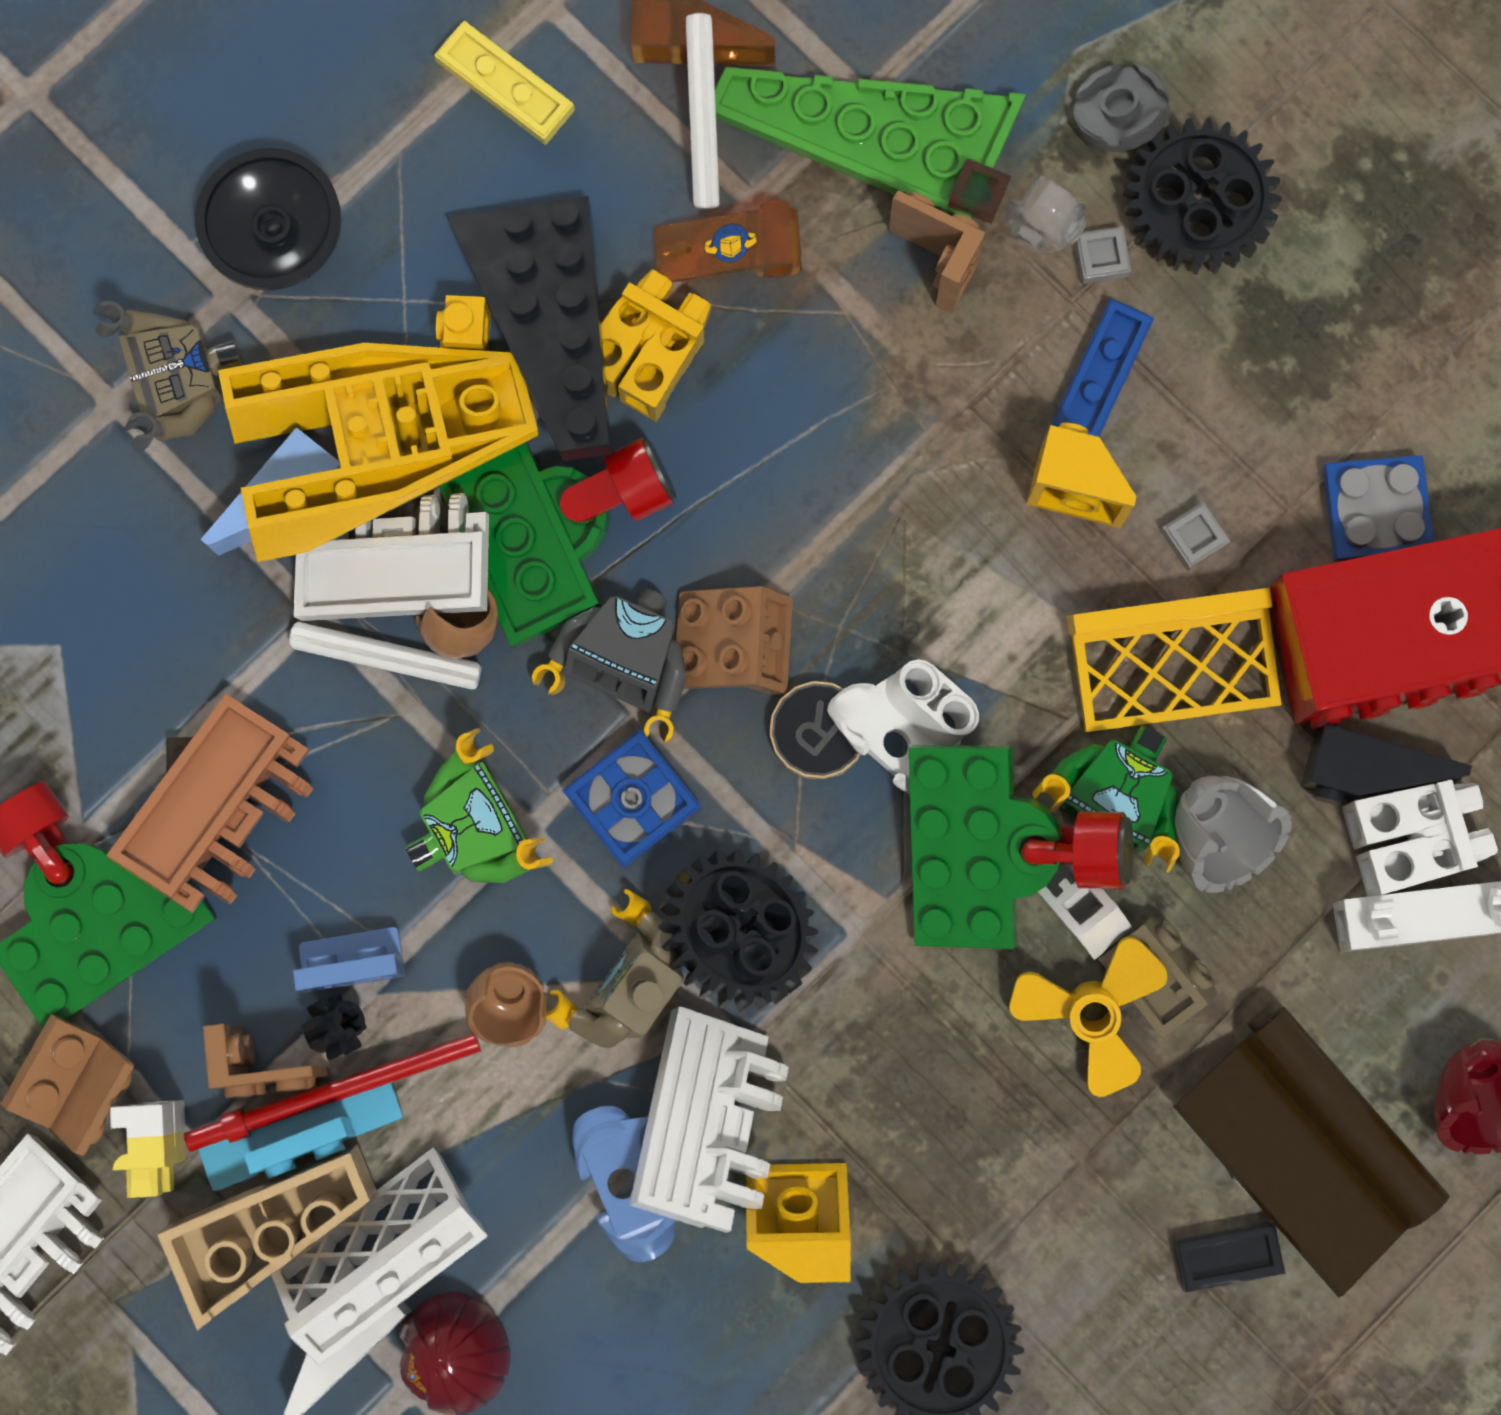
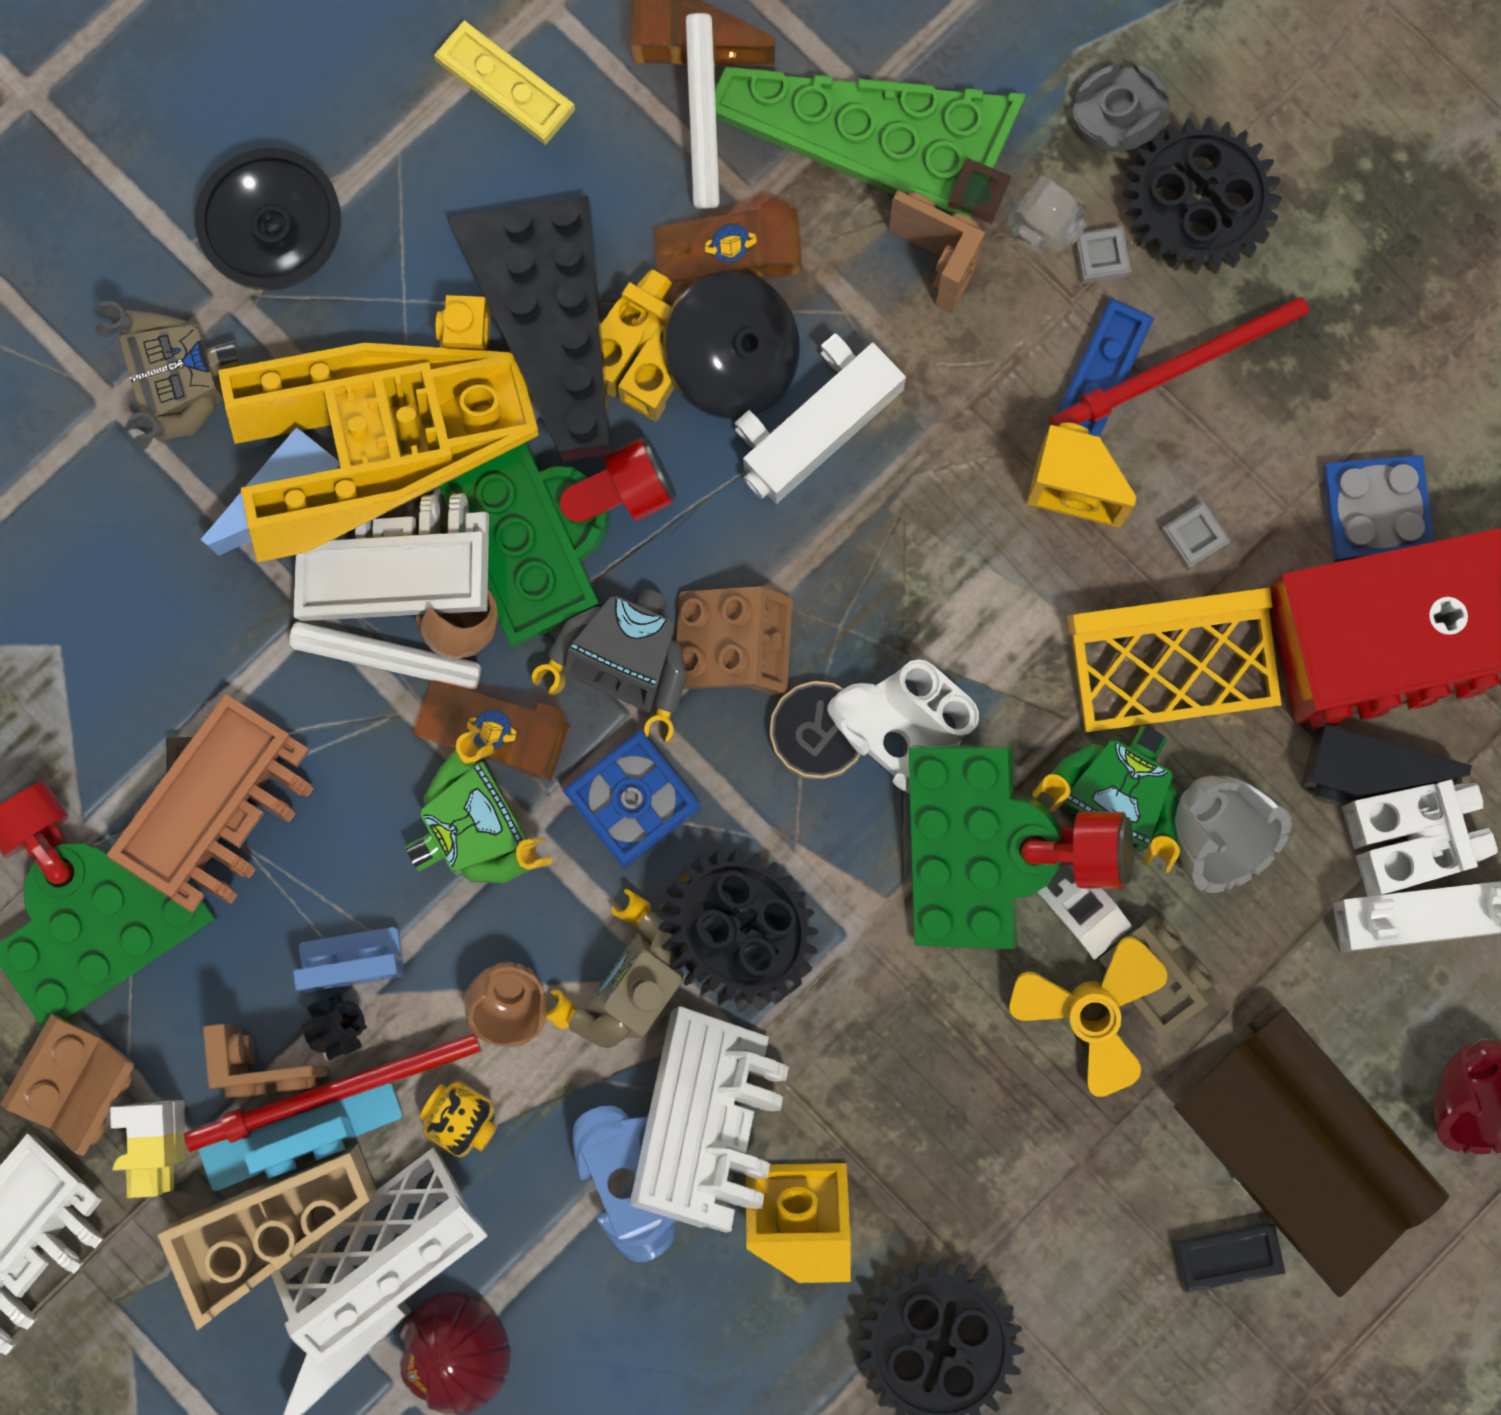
none -> clear orange door [412,680,571,781]
none -> yellow head [419,1081,498,1158]
none -> black dish [662,271,800,419]
none -> white brick [735,333,906,504]
none -> red bar [1048,297,1309,427]

